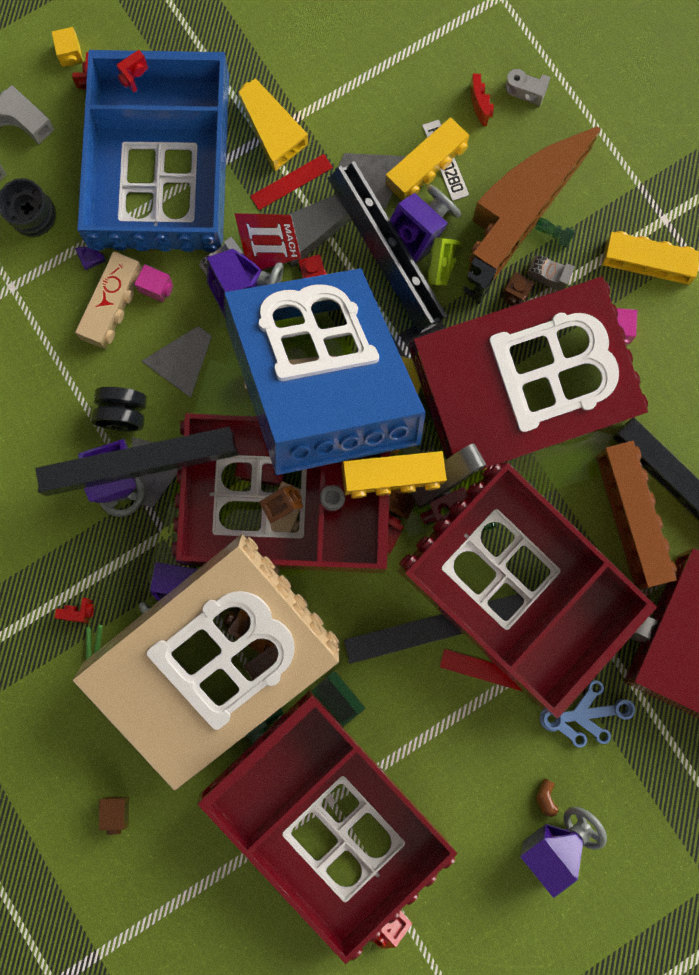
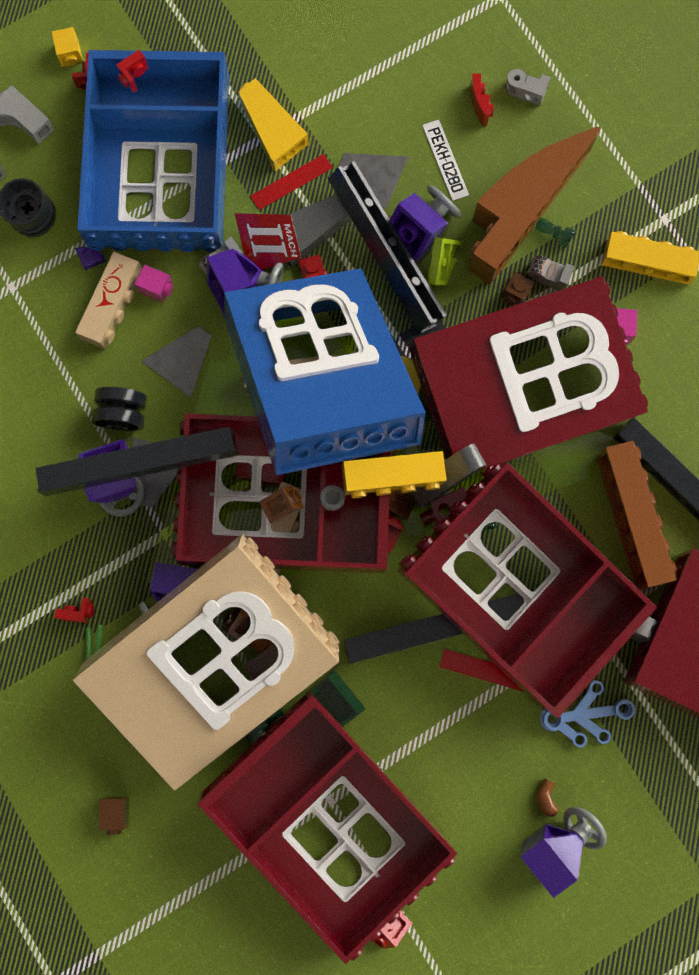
yellow brick [385,117,469,201] -> none
black hinge [463,258,497,304] -> none

